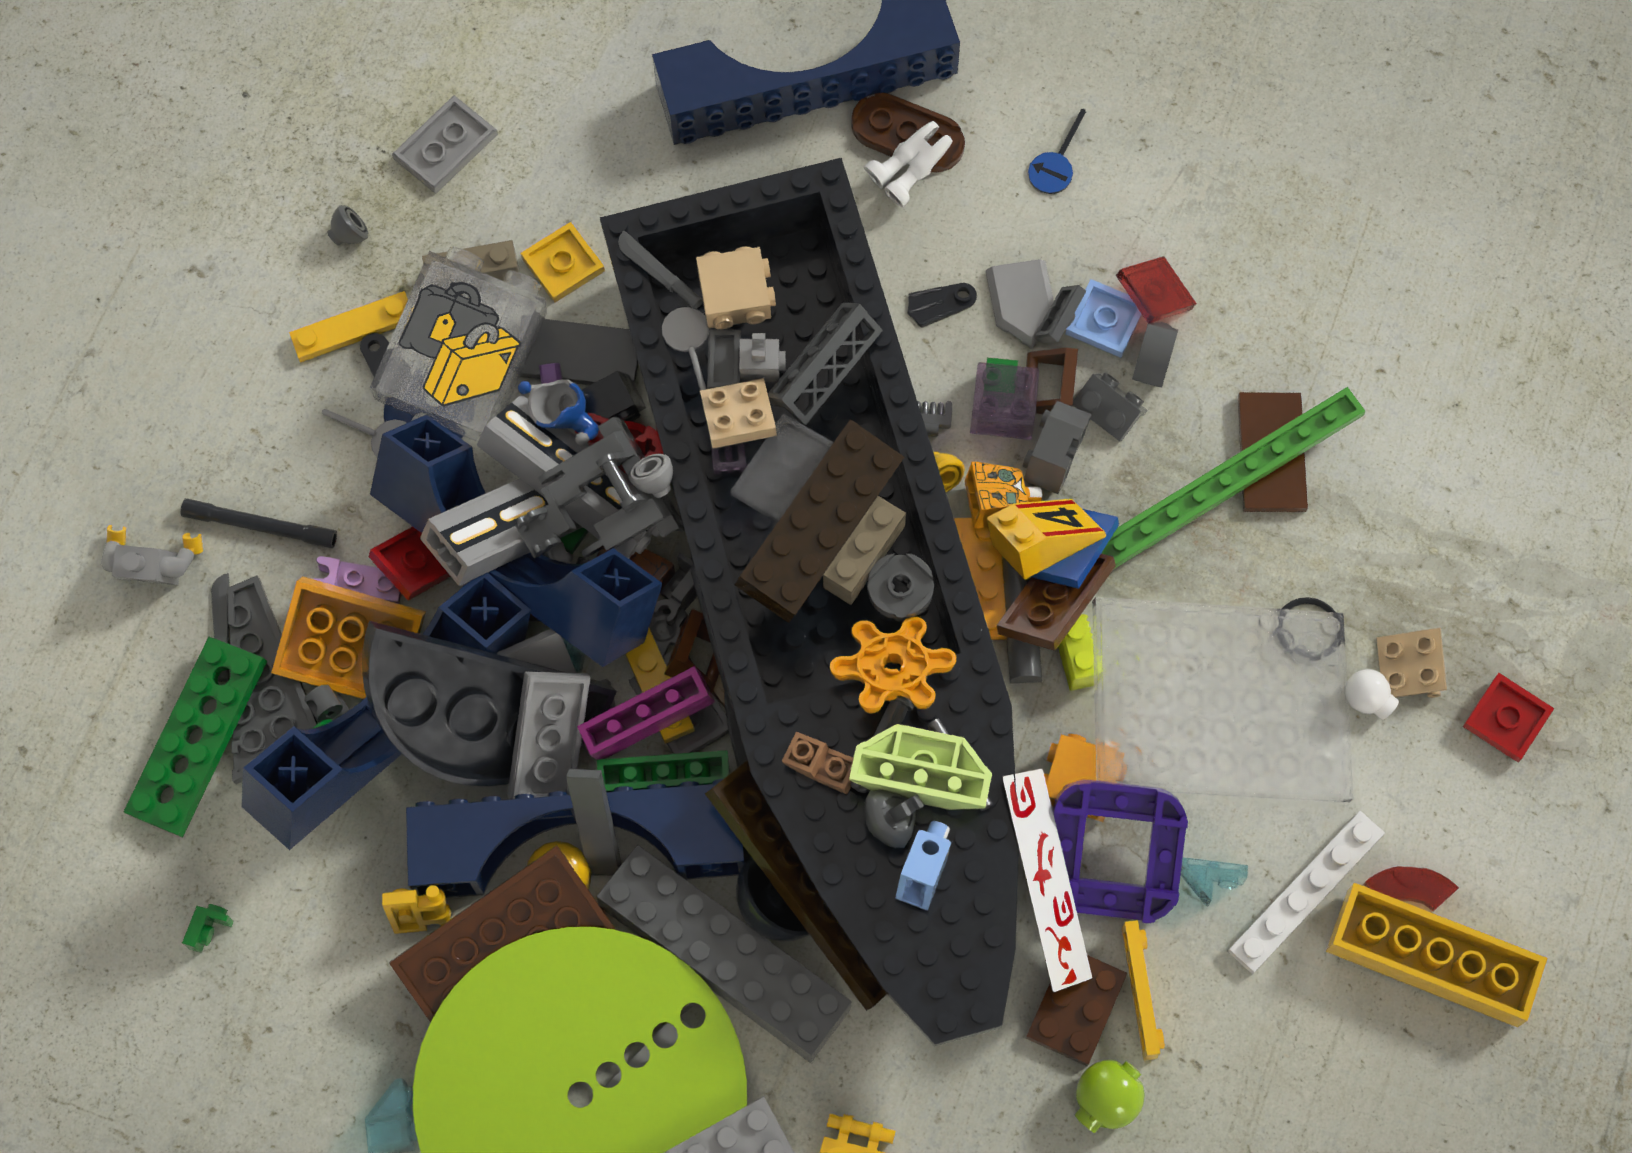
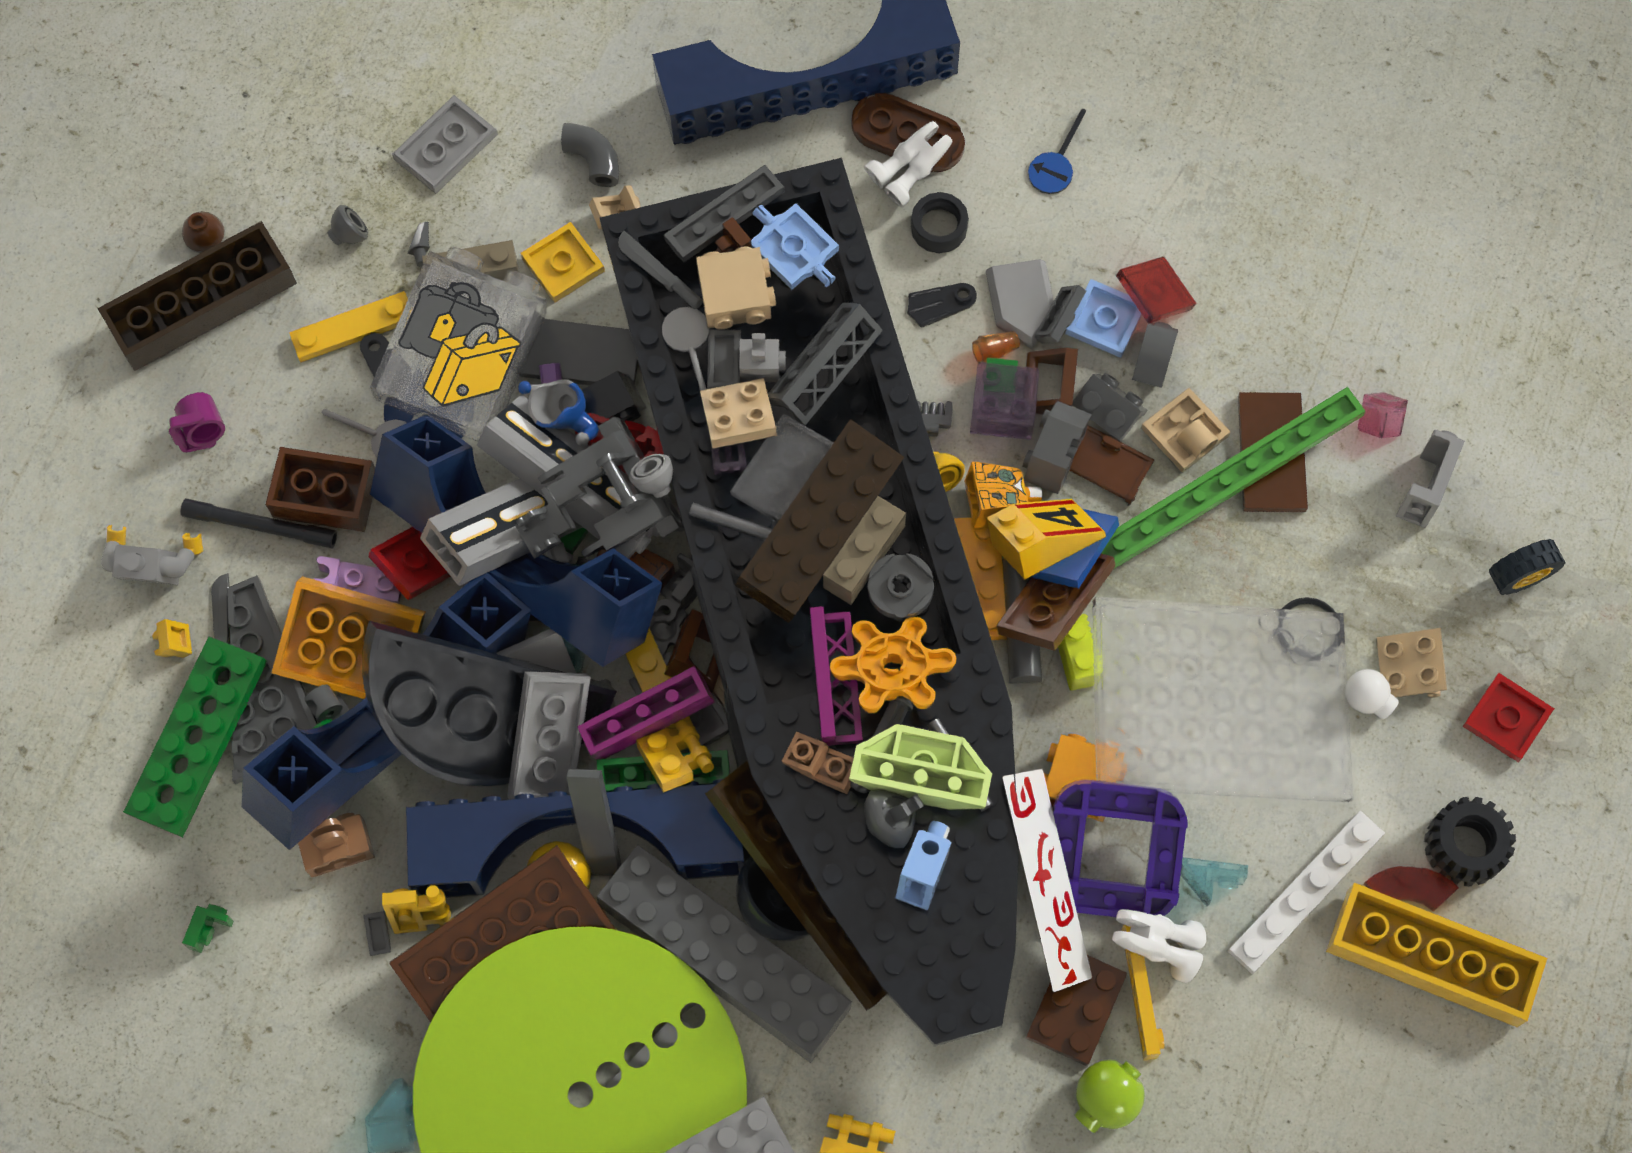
none -> dark brown brick [97,221,297,371]
none -> yellow tile [152,619,192,658]
none -> magenta piece [169,392,225,453]
none -> reddish brown brick [182,211,225,252]
none -> reddish brown brick [265,447,375,532]
none -> medium nougat brick [298,813,375,878]
none -> dark grey piece [363,911,391,956]
none -> dark grey bar [408,222,430,267]
none -> dark grey cylinder [561,123,619,187]
none -> tan bracket [589,185,640,230]
none -> yellow plate [636,720,714,793]
none -> dark grey plate [664,165,784,263]
none -> flat silver bar [689,503,773,540]
none -> reddish brown tile [715,217,752,253]
none -> light blue plate [751,203,839,290]
none -> magenta fence [810,607,863,746]
none -> black tyre [911,192,969,253]
none -> clear orange cone [972,331,1020,364]
none -> reddish brown door [1069,425,1155,505]
none -> white piece [1112,909,1206,983]
none -> tan plate [1141,388,1230,473]
none -> clear pink panel [1358,392,1408,439]
none -> light grey panel [1396,430,1465,528]
none -> black tyre [1424,797,1516,886]
none -> black wheel [1489,539,1566,595]

